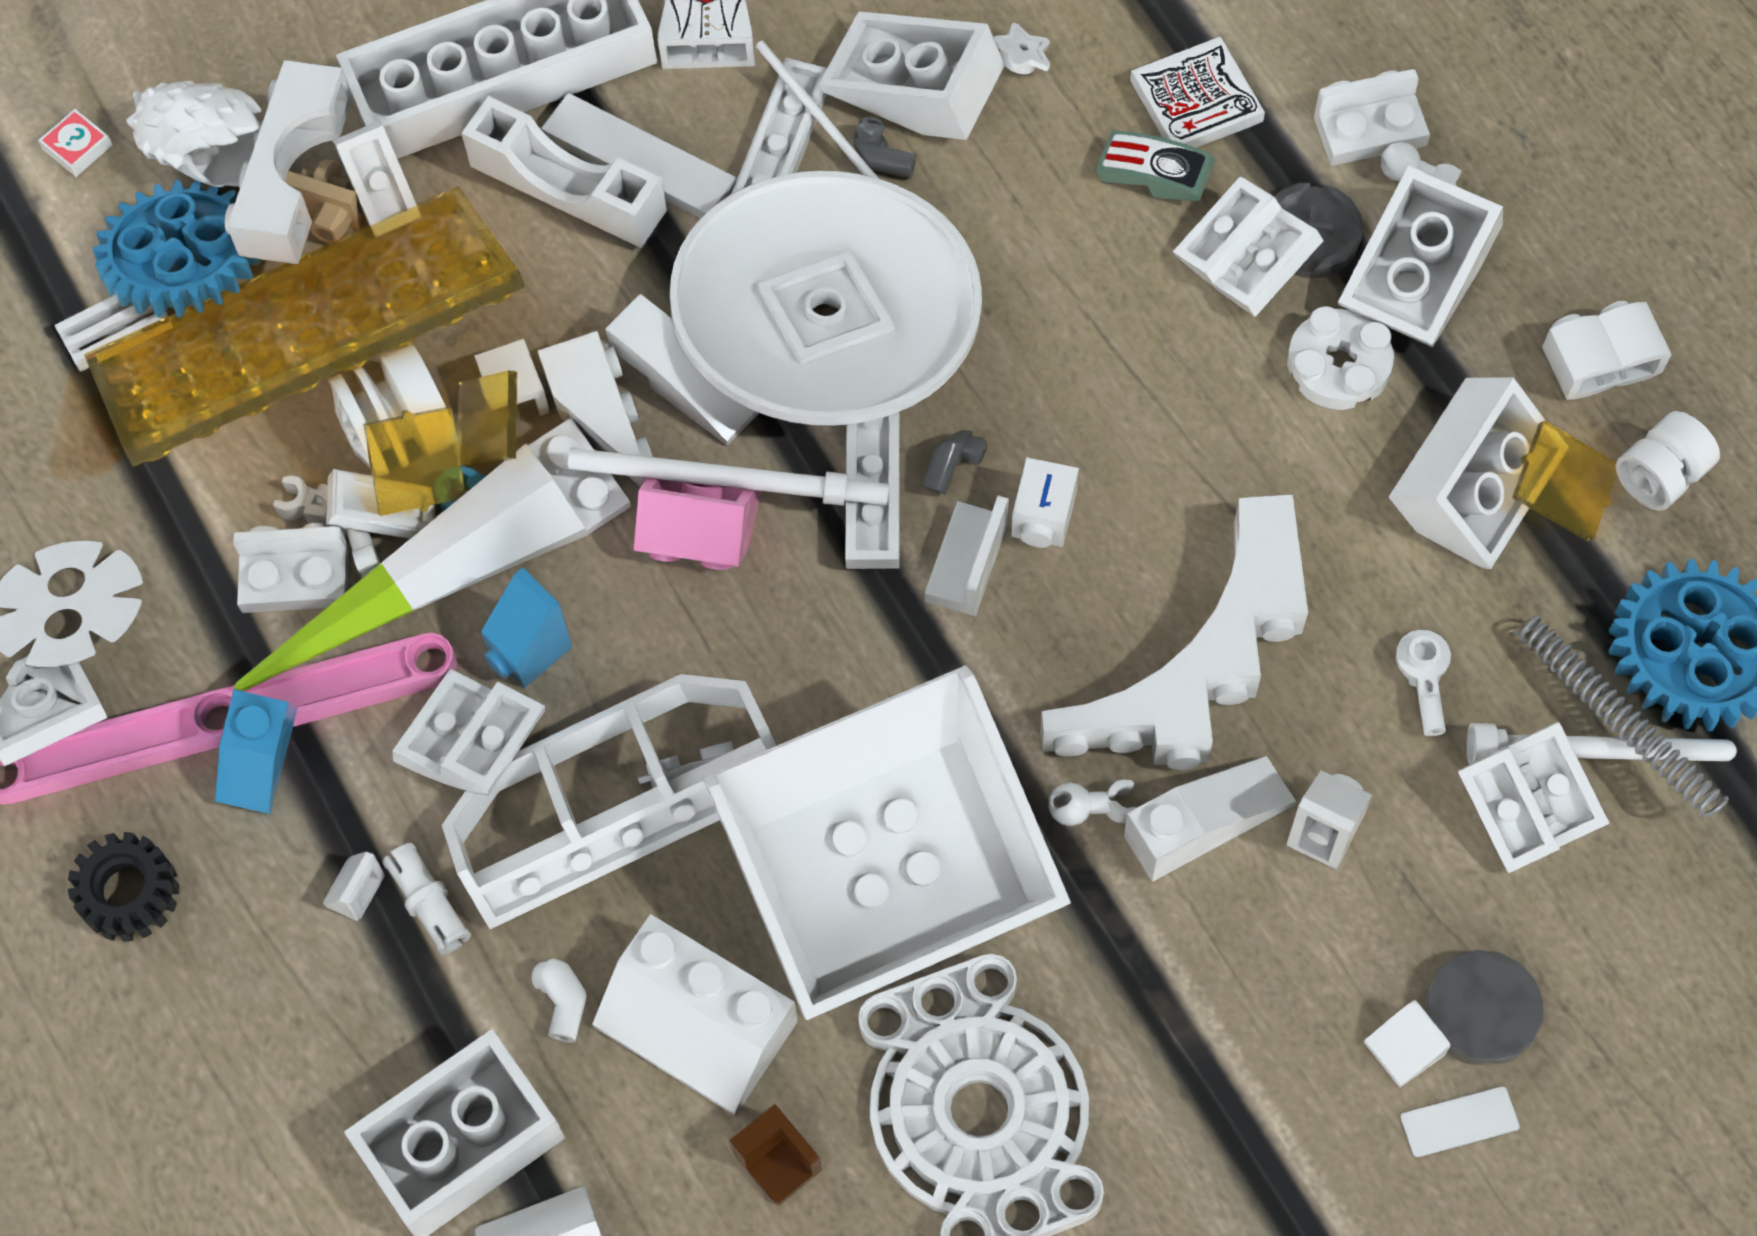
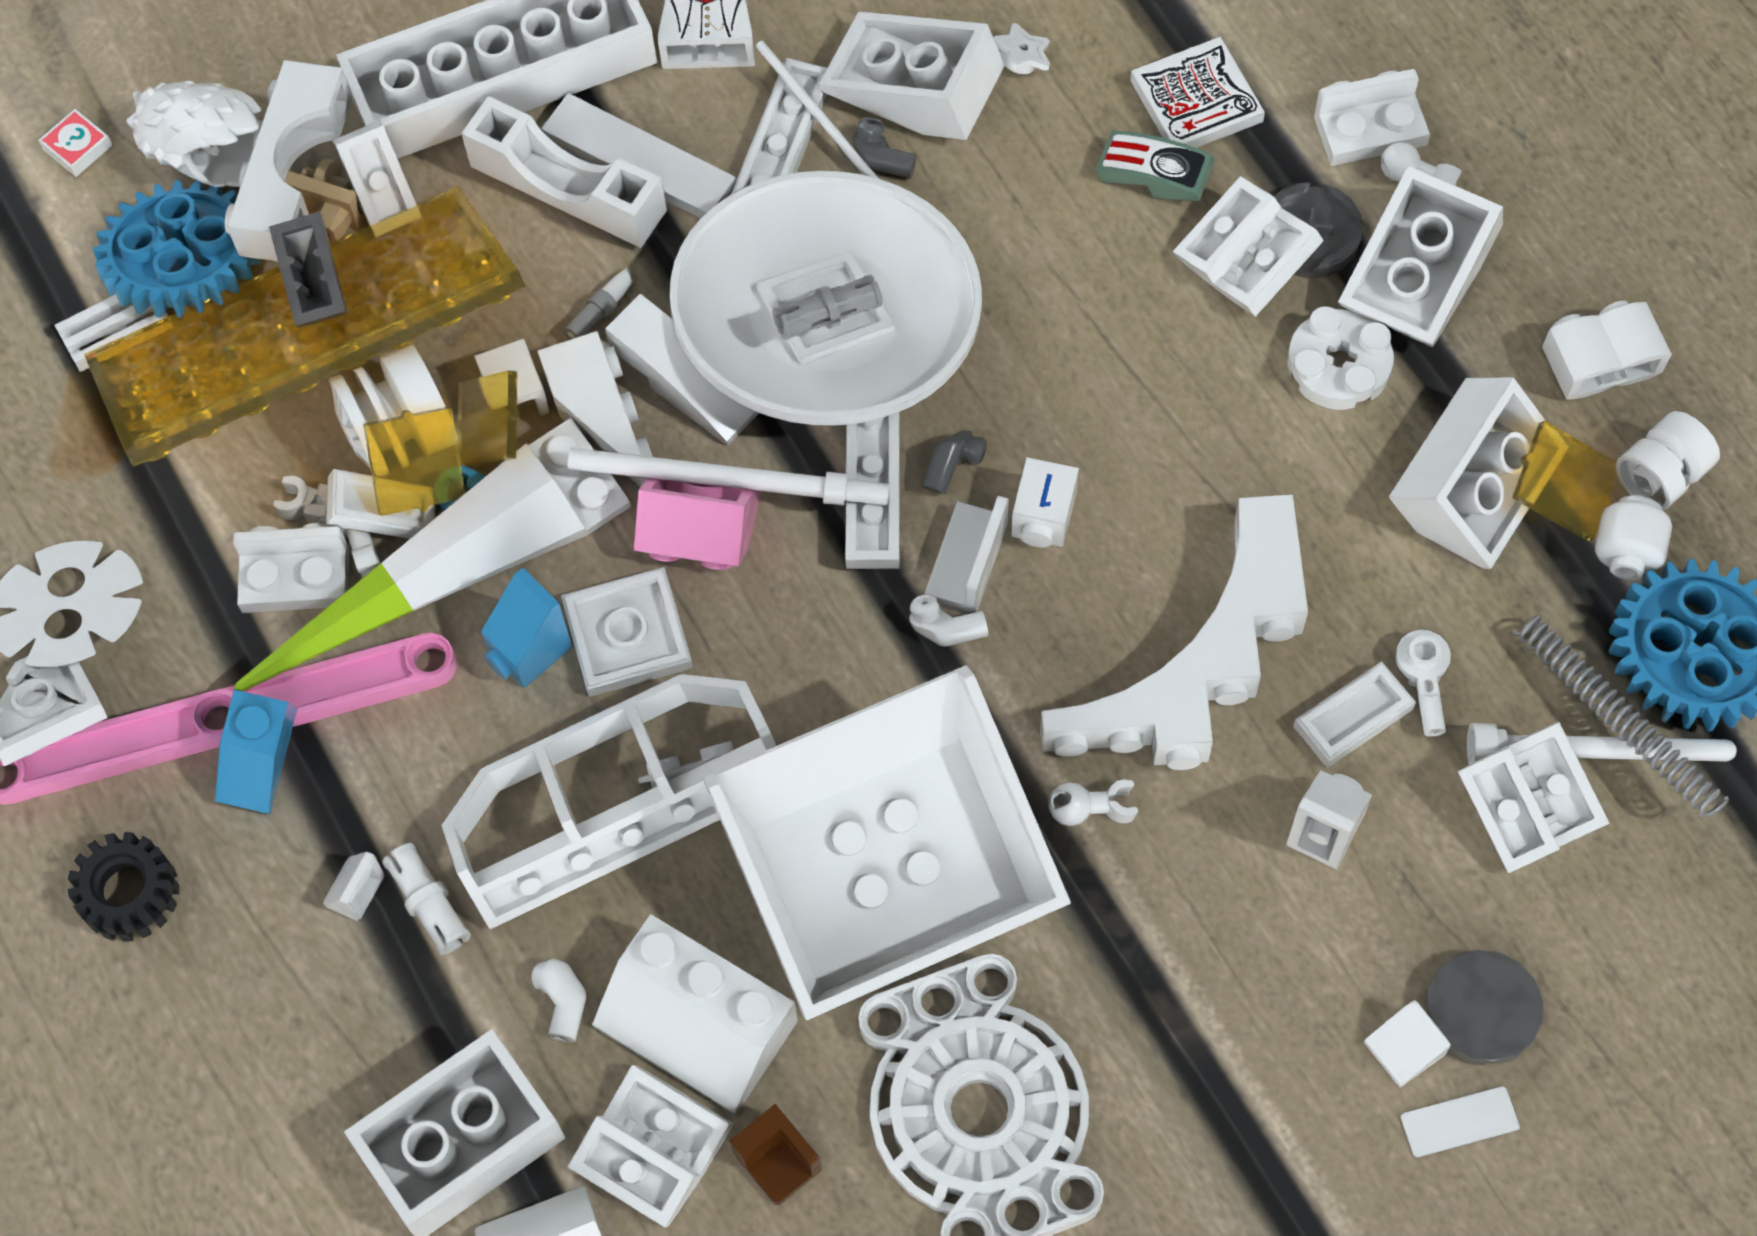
white slope [393,669,545,795] -> none
white slope [1124,756,1296,882] -> none
none -> flat silver slope [269,212,348,328]
none -> white tile [561,567,693,697]
none -> light grey piece [564,268,634,340]
none -> white slope [568,1065,734,1228]
none -> light grey pin [772,274,882,340]
none -> white arm [909,595,989,647]
none -> white tile [1293,661,1416,768]
none -> white head [1595,495,1672,580]

